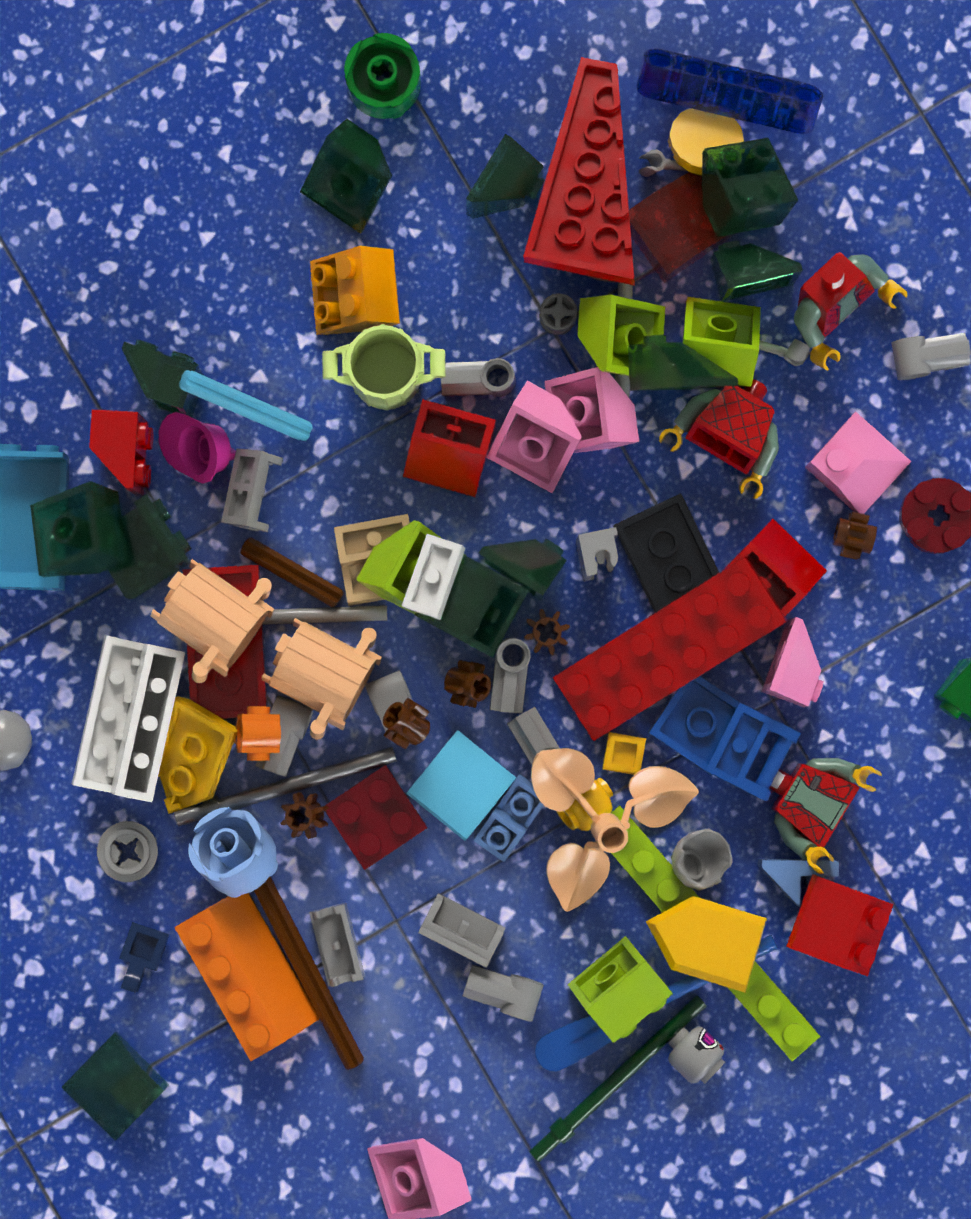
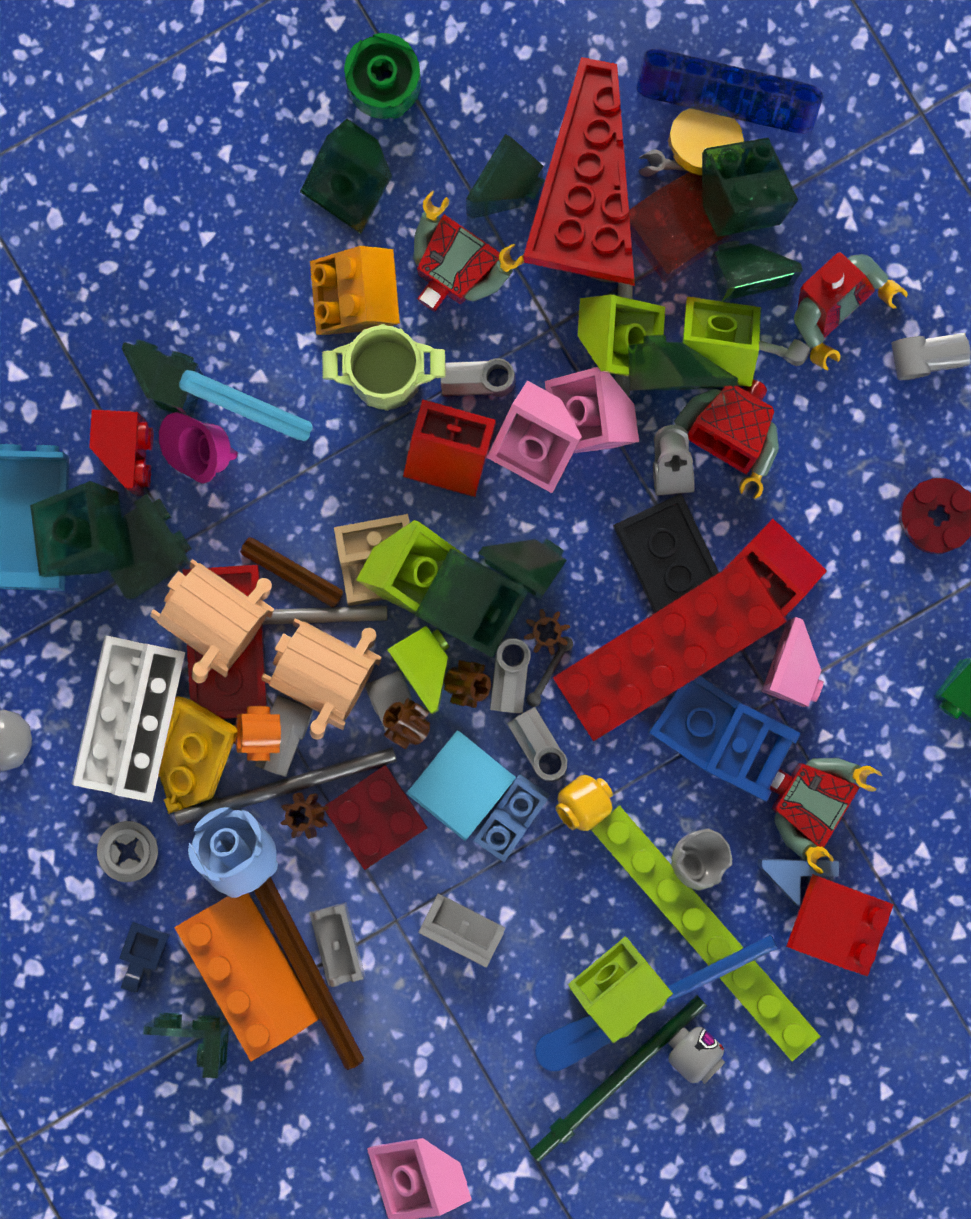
slope [61,1032,170,1141] -> none
light grey hinge [221,448,283,532] -> none
white plate [402,534,465,620] -> none
light grey piece [463,964,544,1022] -> none
light nougat plant [531,748,699,912] -> none
dark grey wheel [539,293,577,336] -> none
light grey hinge [576,527,618,582] -> none
yellow tile [602,732,646,775] -> none
yellow tile [646,896,767,993] -> none
bright pink slope [805,411,912,514] -> none
reddish brown gear [833,512,877,560] -> none
none -> clear green bracket [143,1013,229,1079]
none -> lime slope [387,626,450,715]
none -> torso [413,191,524,312]
none -> dark grey hinge [526,636,573,707]
none -> light grey piece [653,425,695,496]

